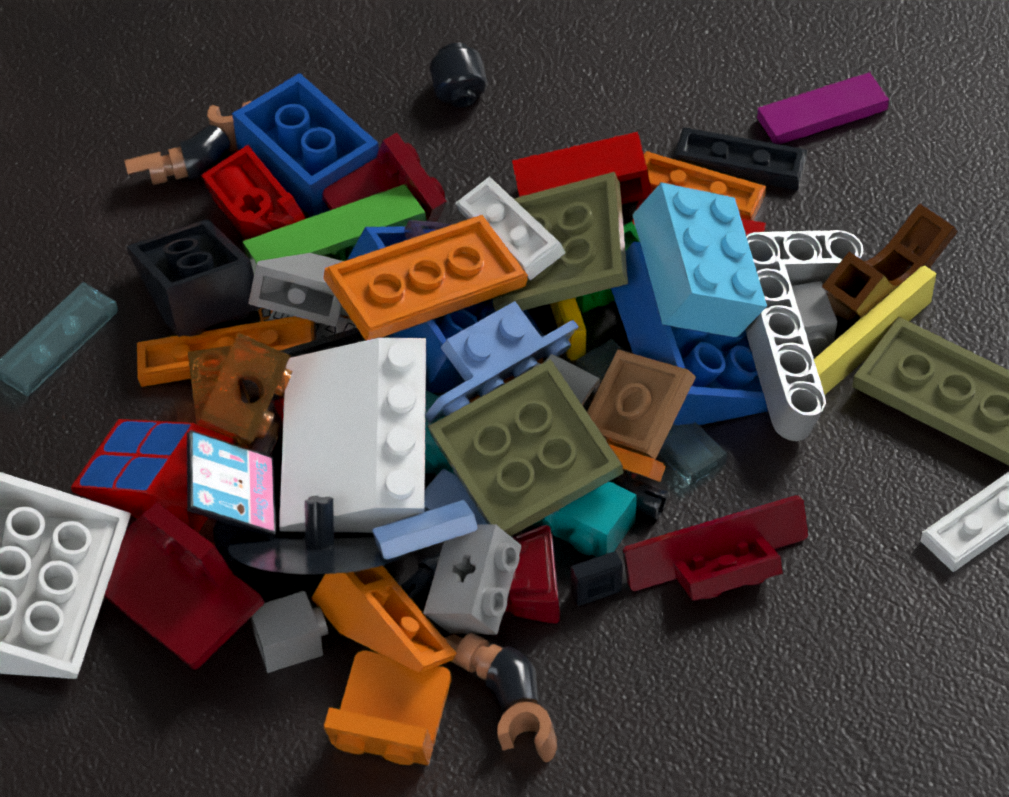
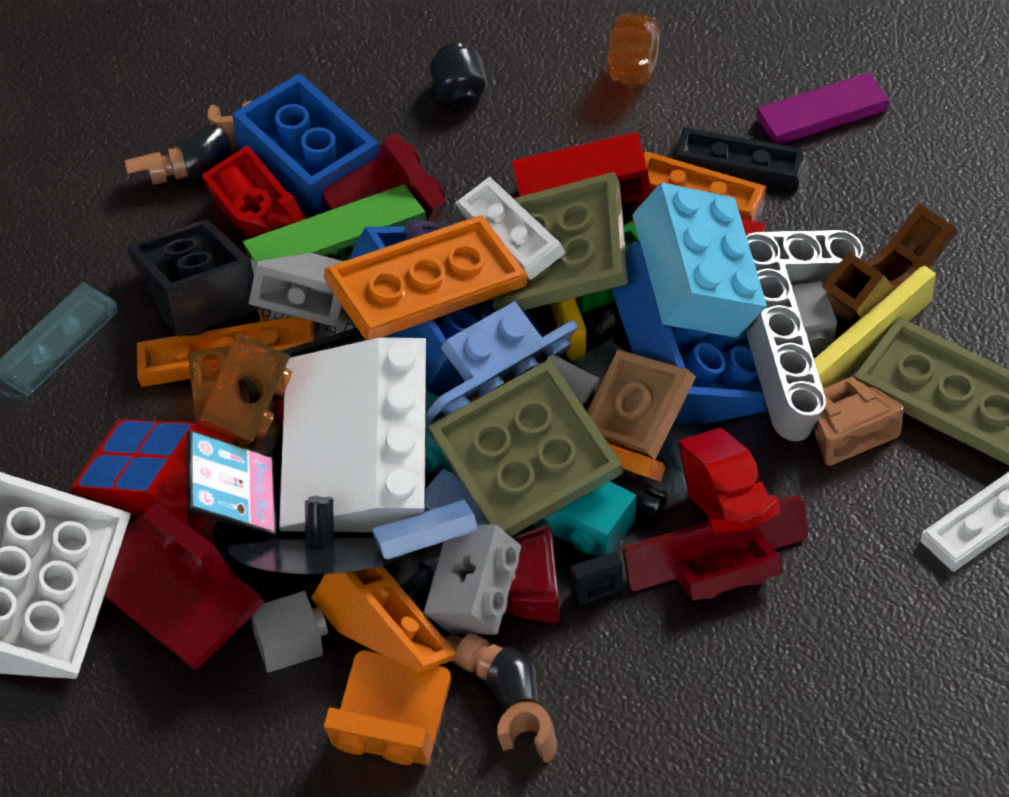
none -> clear orange gear [607,13,660,85]
none -> red piece [678,428,780,533]
none -> nougat piece [814,376,903,466]

